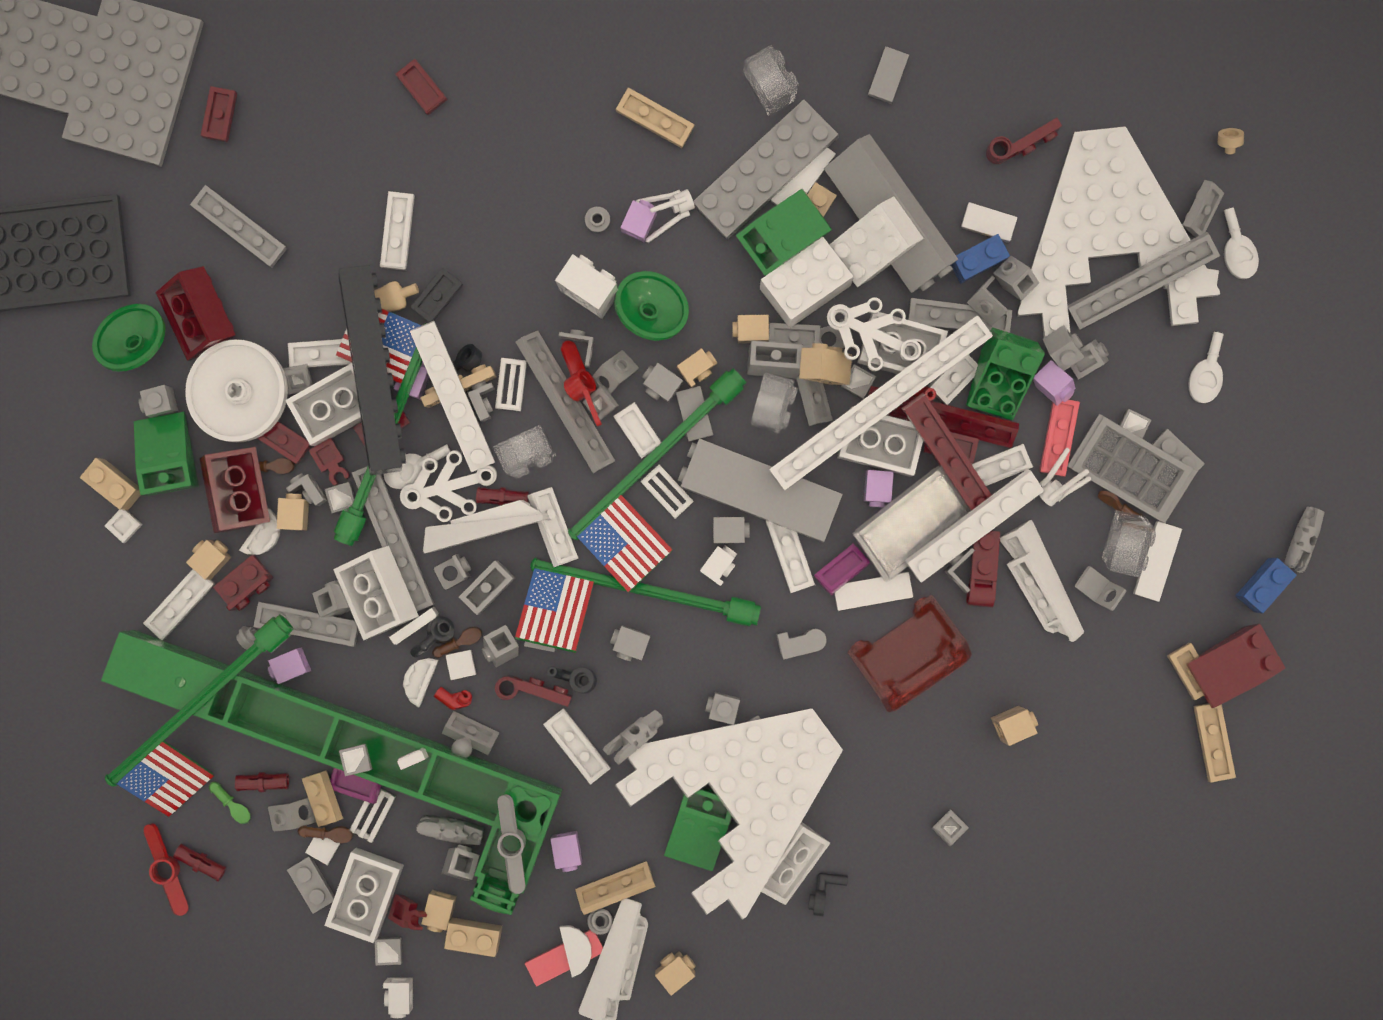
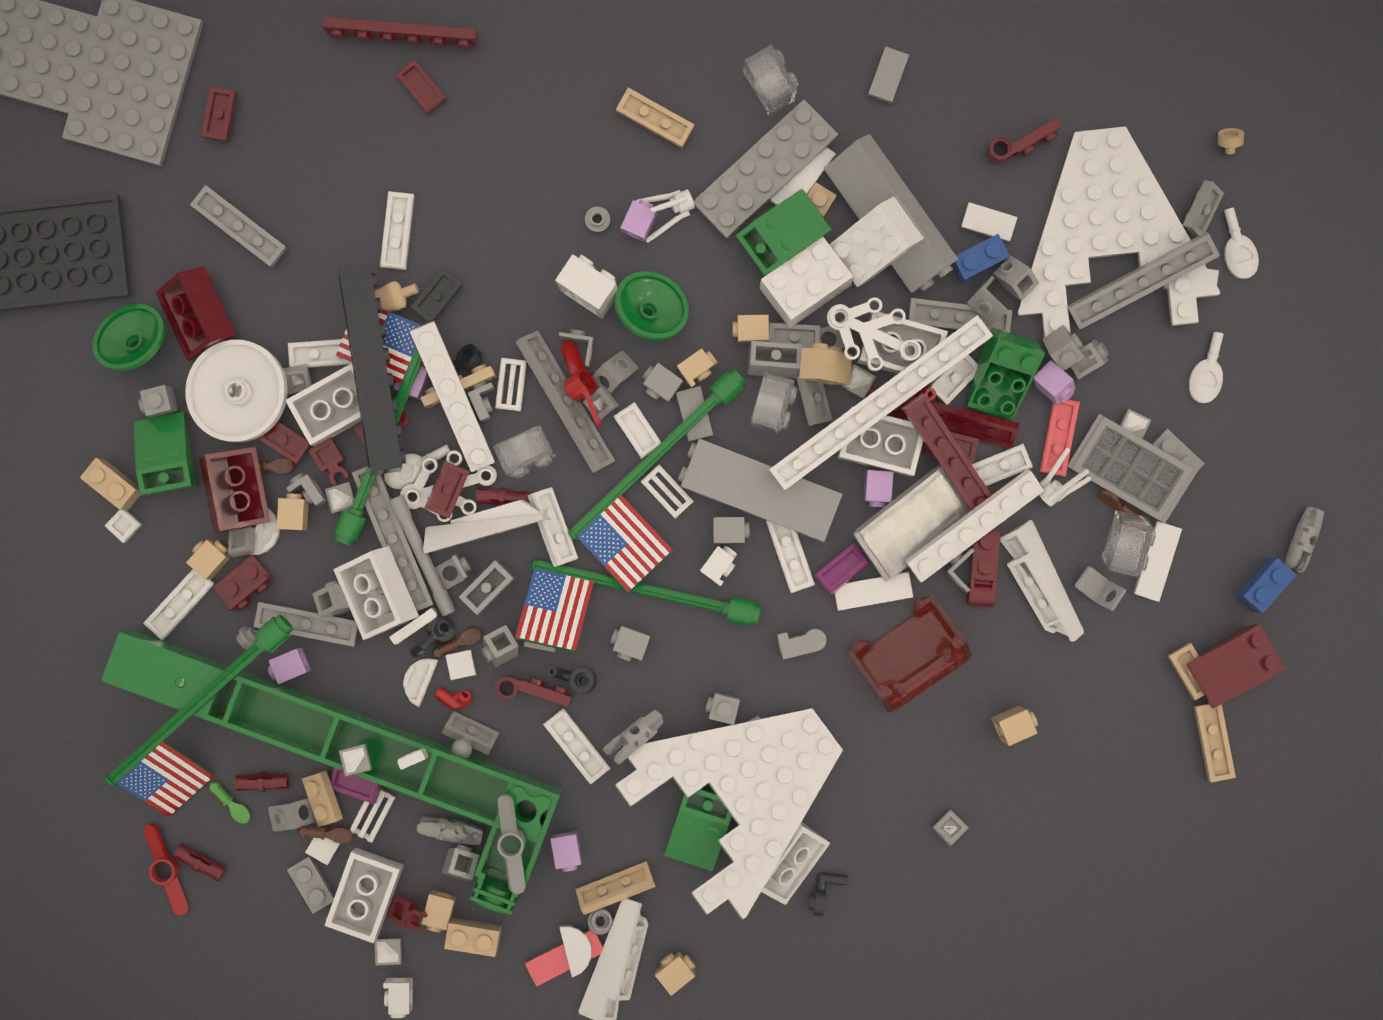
none -> light grey tile [228,526,255,557]
none -> dark red plate [322,17,478,49]
none -> light grey piece [389,495,456,616]
none -> dark red plate [424,461,470,519]

